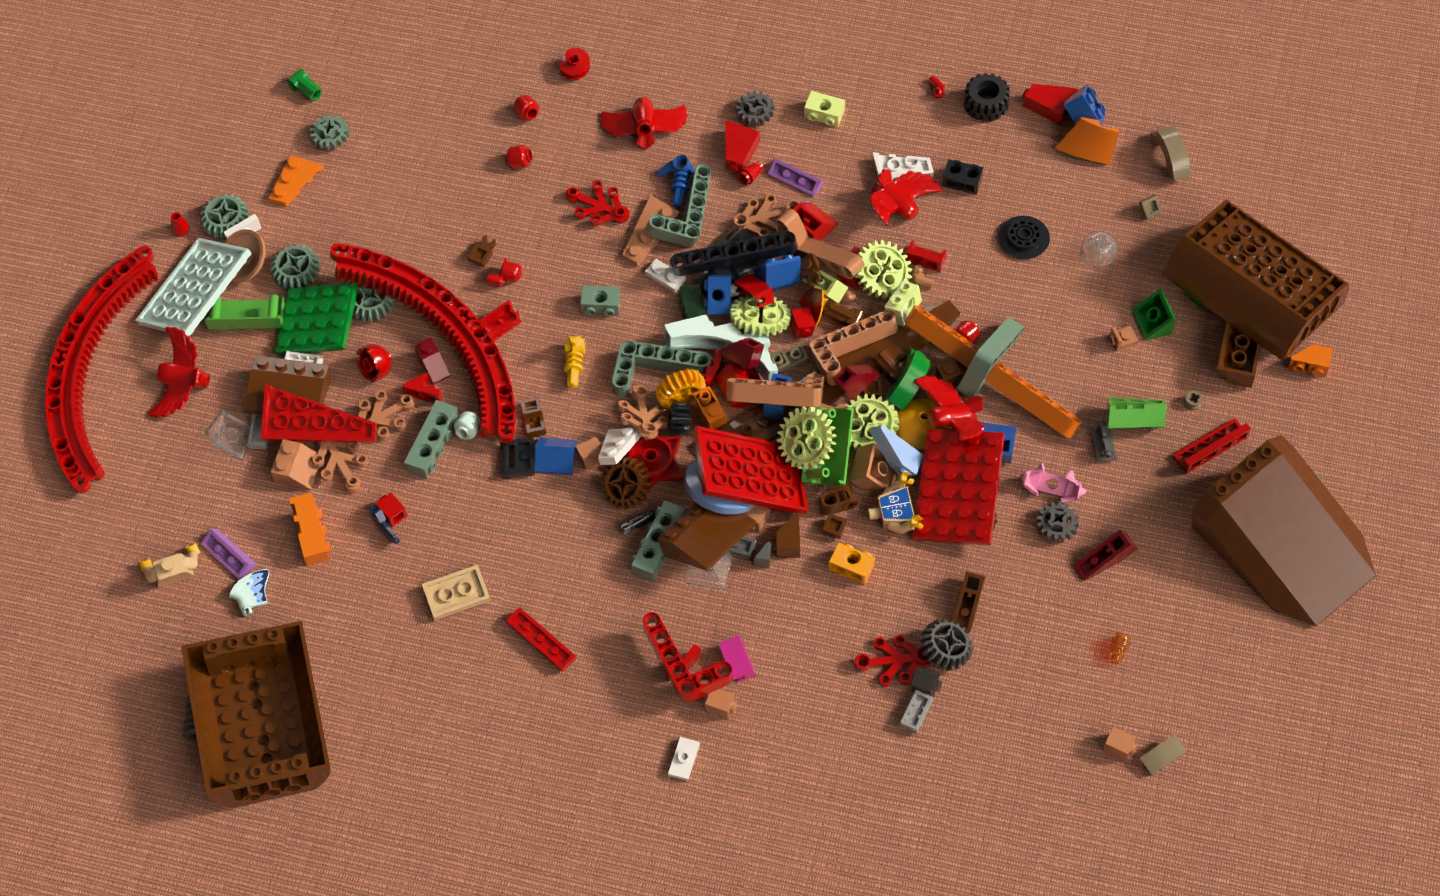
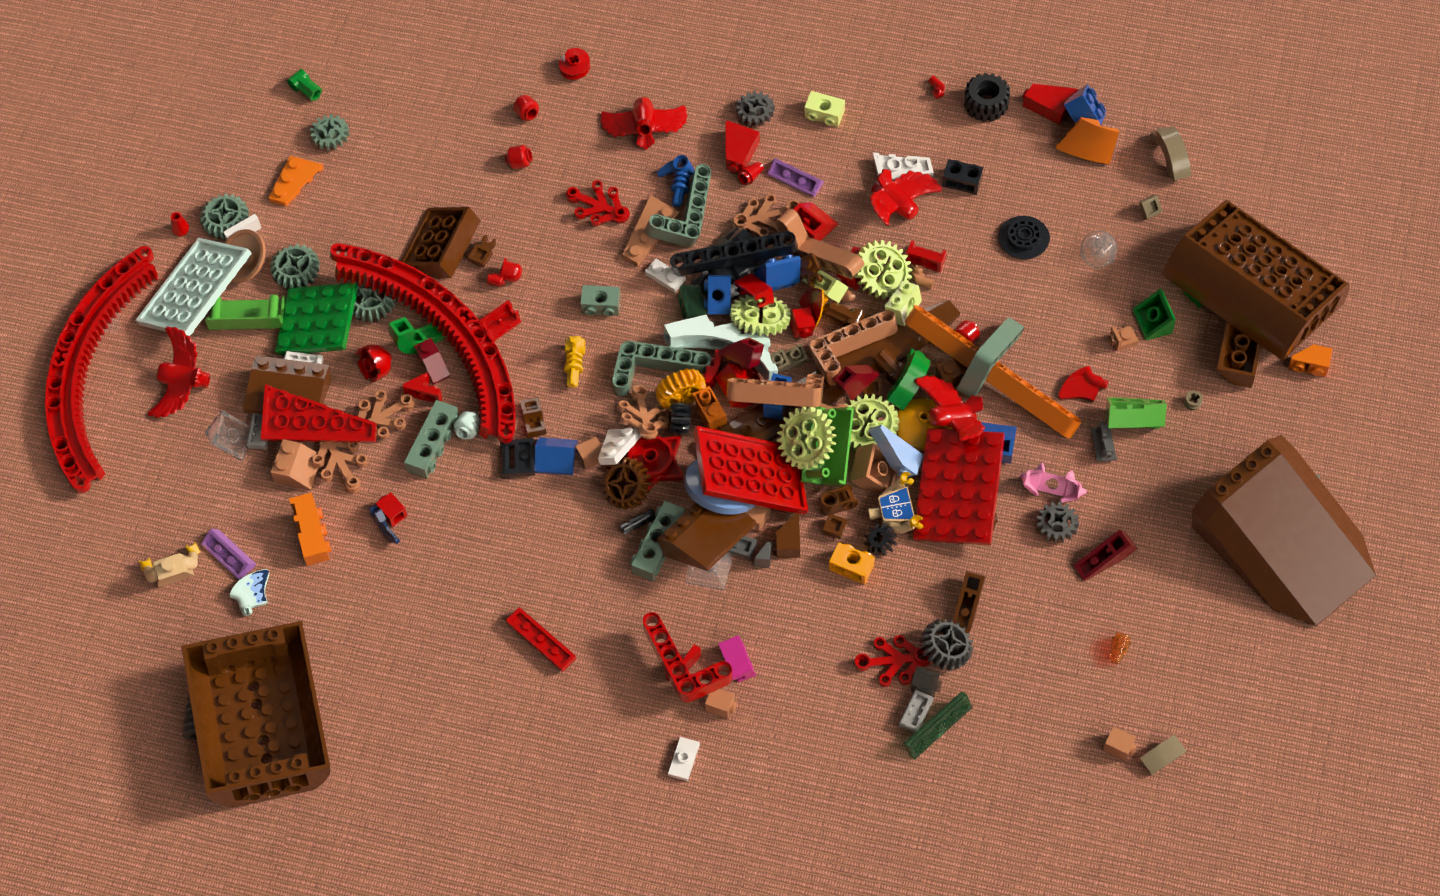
tan plate [422,565,491,621] -> none
red fence [1173,418,1251,474] -> none
none -> green arch [388,317,444,354]
none -> reddish brown slope [401,207,481,278]
none -> black gear [864,523,897,556]
none -> clear green plate [904,691,972,760]
none -> red arm [1058,366,1108,402]

